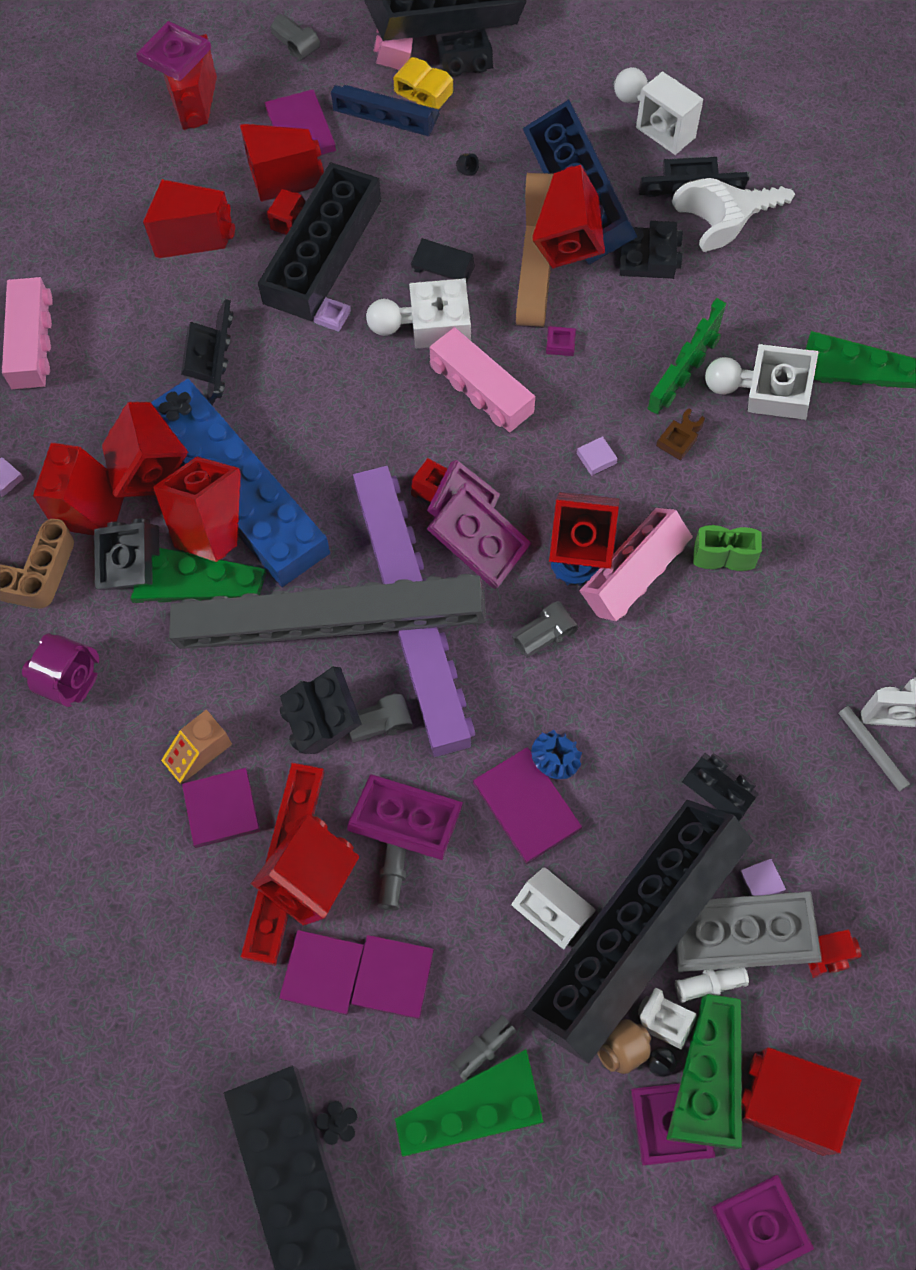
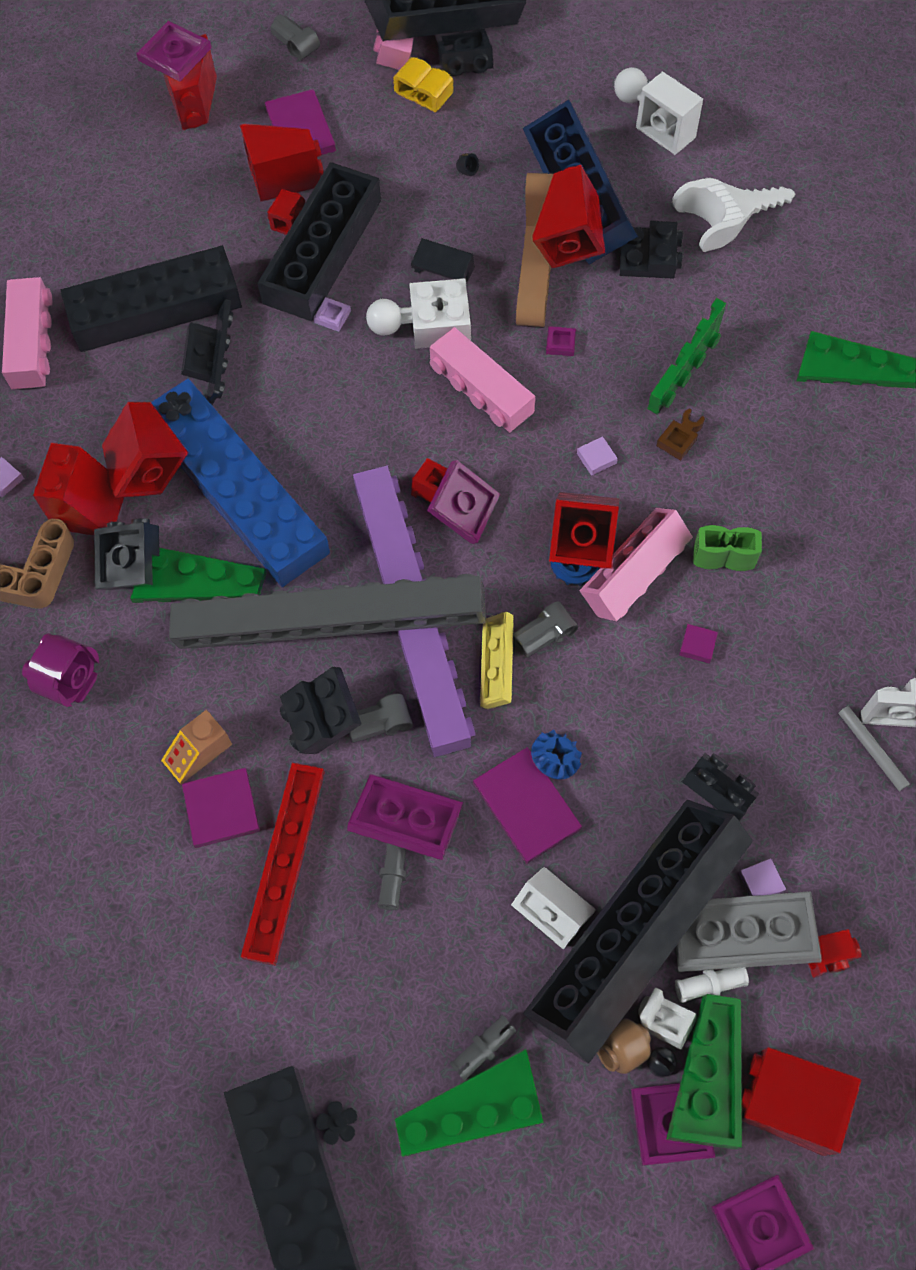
red slope [143,179,235,258] -> none
red slope [153,456,241,562] -> none
red slope [251,814,360,926] -> none
magenta tile [279,930,364,1015] -> none
dark blue fence [331,85,440,136] -> none
magenta tile [351,935,434,1020] -> none
magenta tile [427,482,532,589] -> none
black bracket [638,157,749,197] -> none
white brick [705,344,819,420] -> none
none -> black brick [60,245,242,352]
none -> light yellow tile [480,612,513,709]
none -> magenta tile [679,624,718,664]

